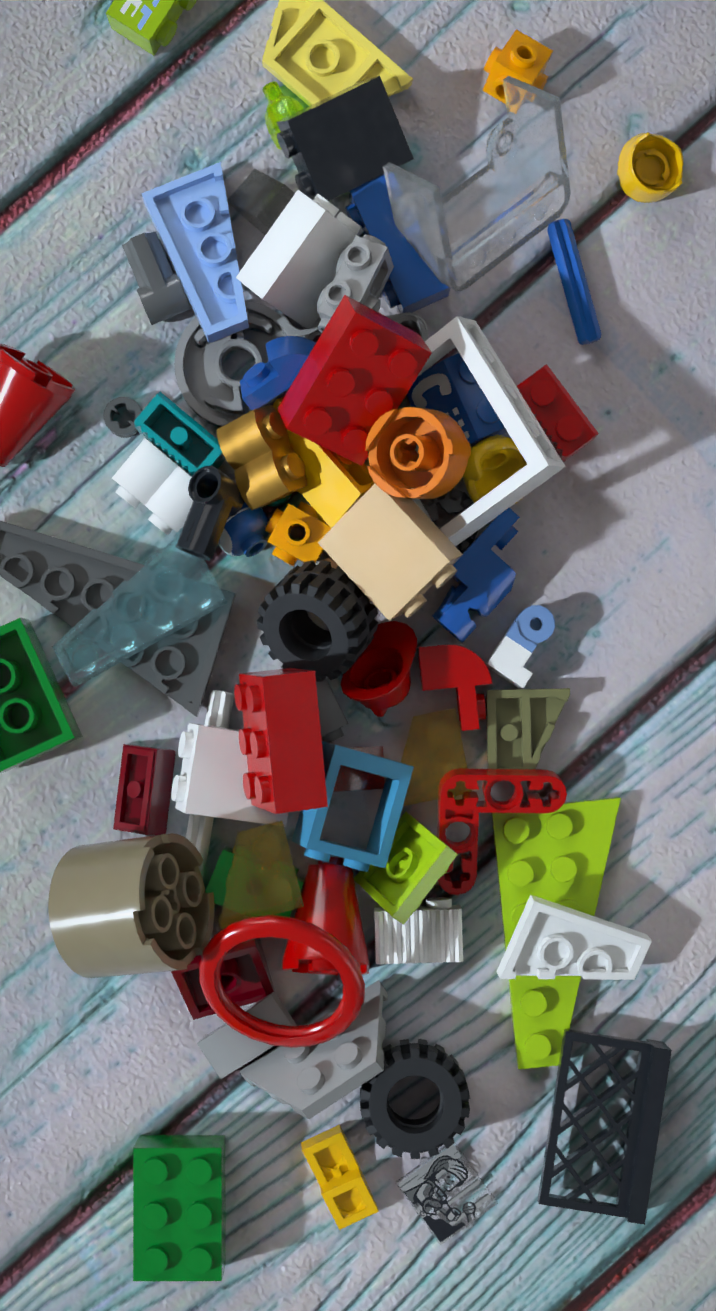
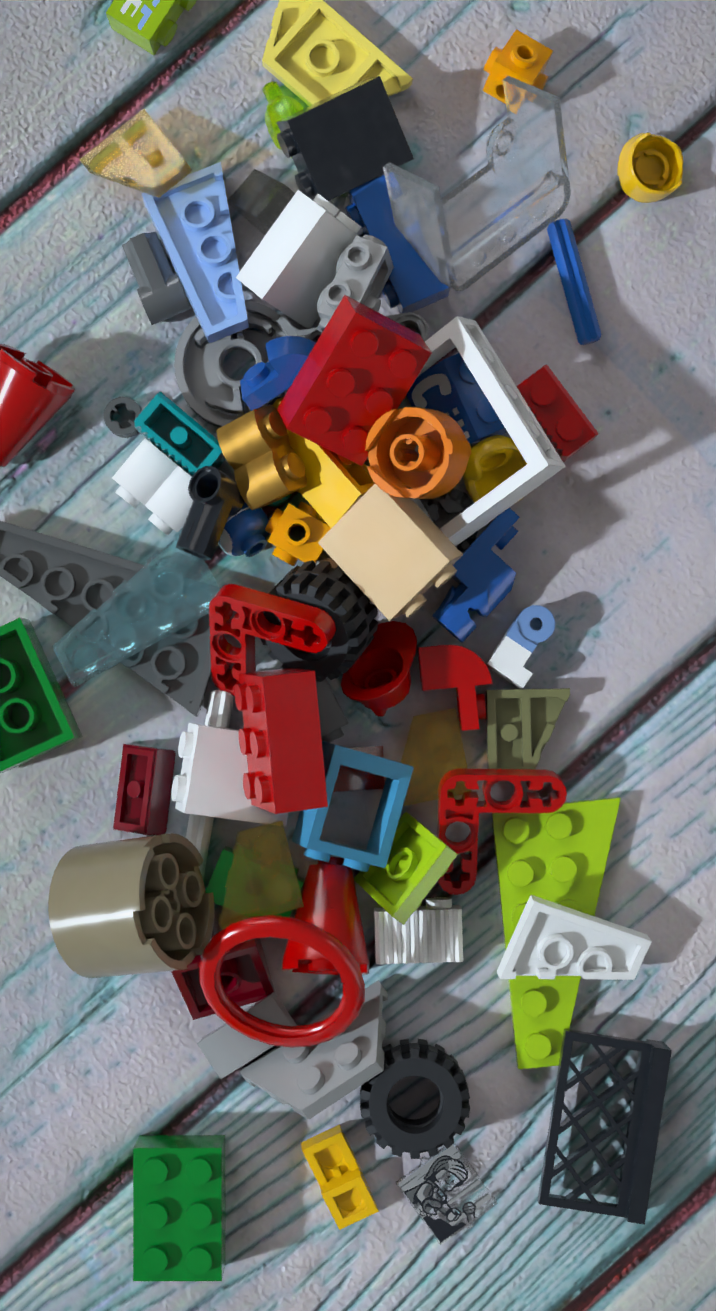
none -> clear yellow wing [80,109,192,198]
none -> red beam [209,584,336,696]

